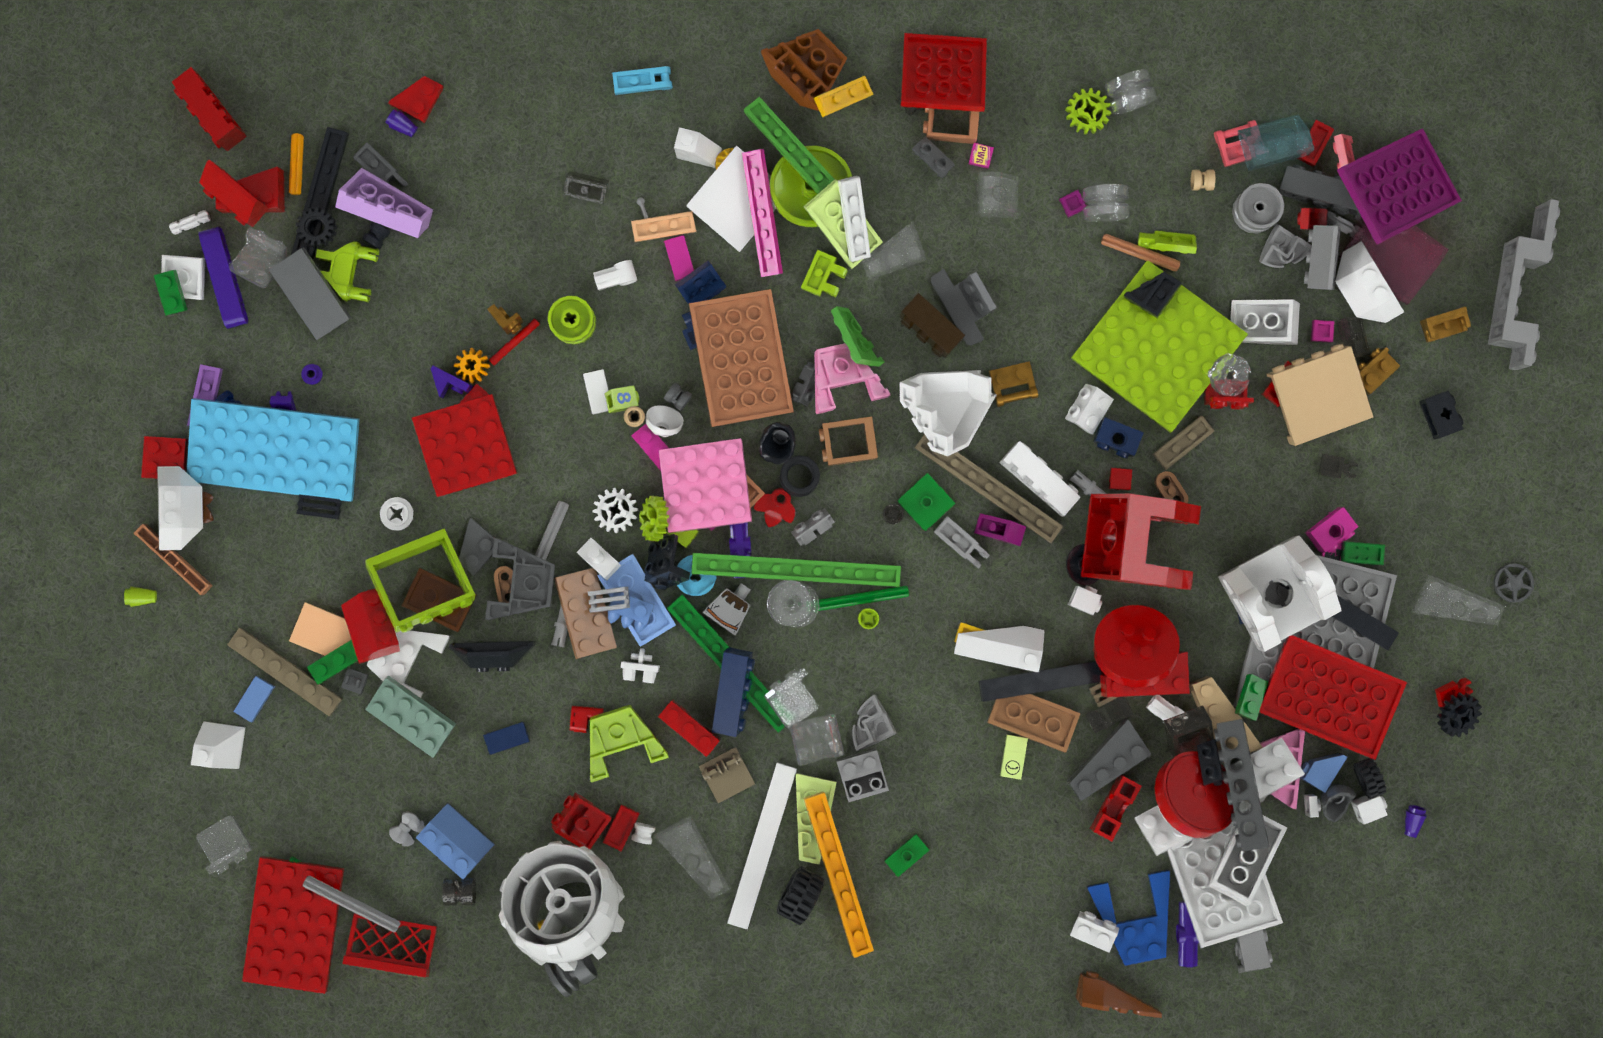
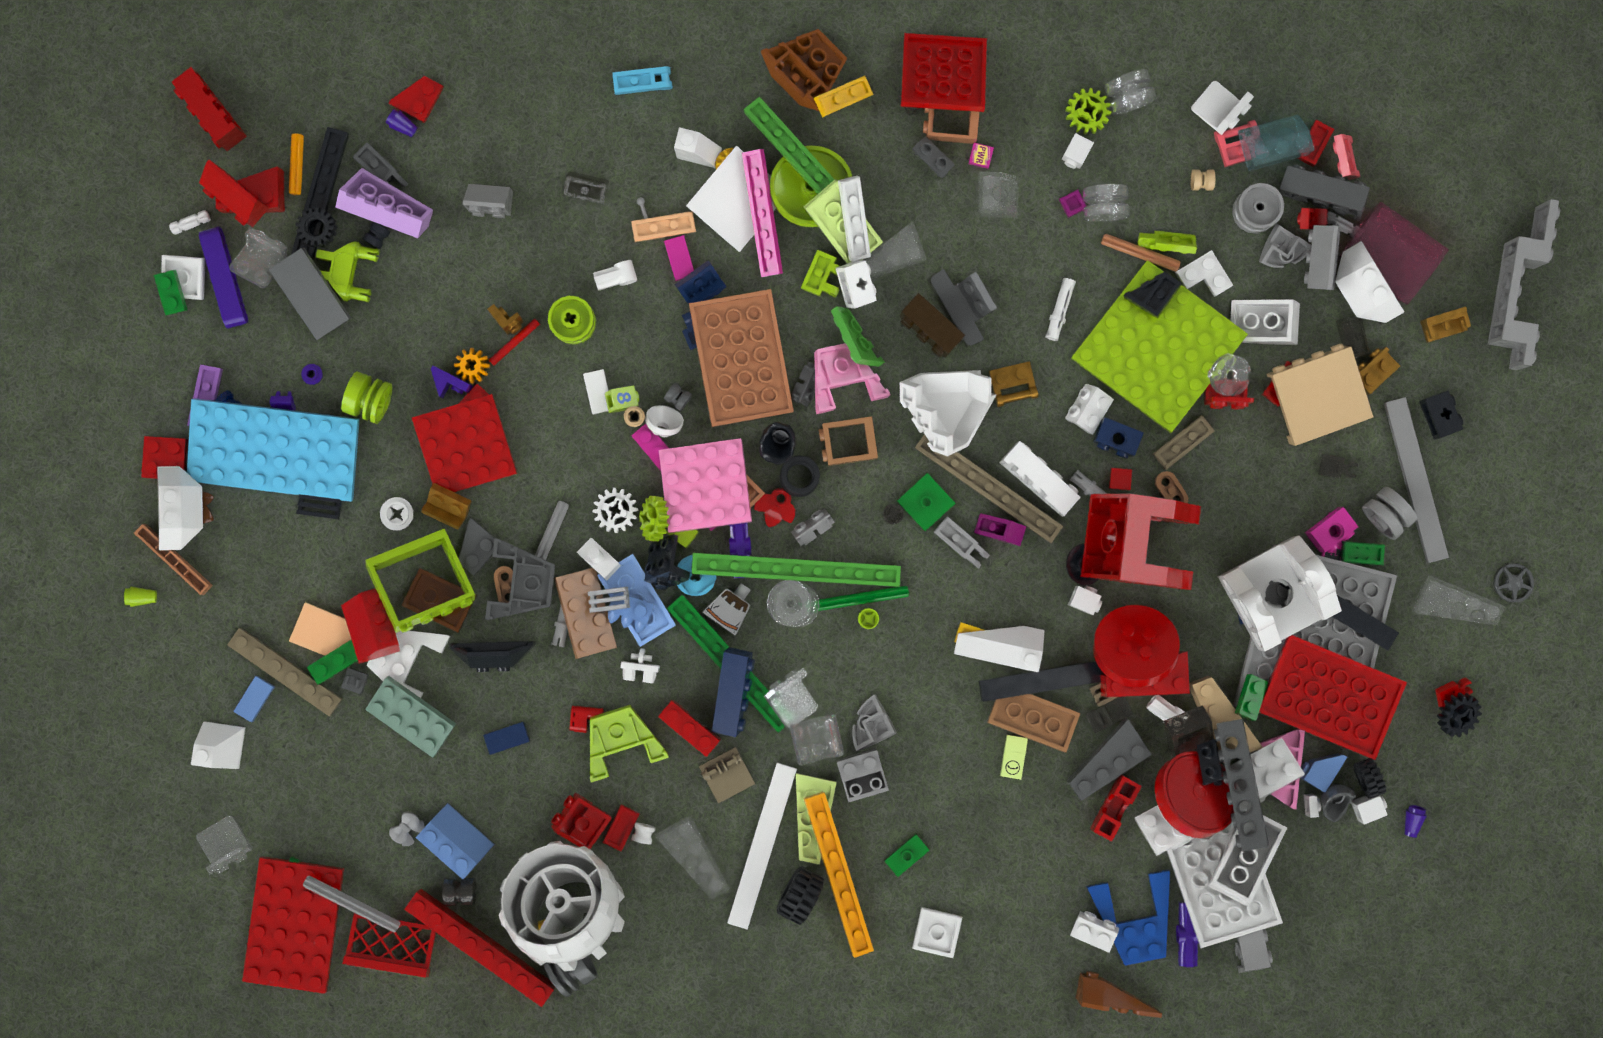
dark pink tile [1311,320,1334,343] -> none
magenta plate [1337,128,1462,244] -> none
none -> lime wheel [341,371,392,424]
none -> red brick [404,889,556,1007]
none -> pearl gold bracket [421,483,471,529]
none -> light grey slope [463,184,513,218]
none -> white brick [836,260,877,308]
none -> white tile [912,907,963,958]
none -> white pin [1045,278,1076,341]
none -> white brick [1062,133,1094,169]
none -> white plate [1175,250,1233,297]
none -> white bracket [1191,81,1254,135]
none -> light grey wheel [1362,487,1417,540]
none -> light grey tile [1384,397,1449,563]

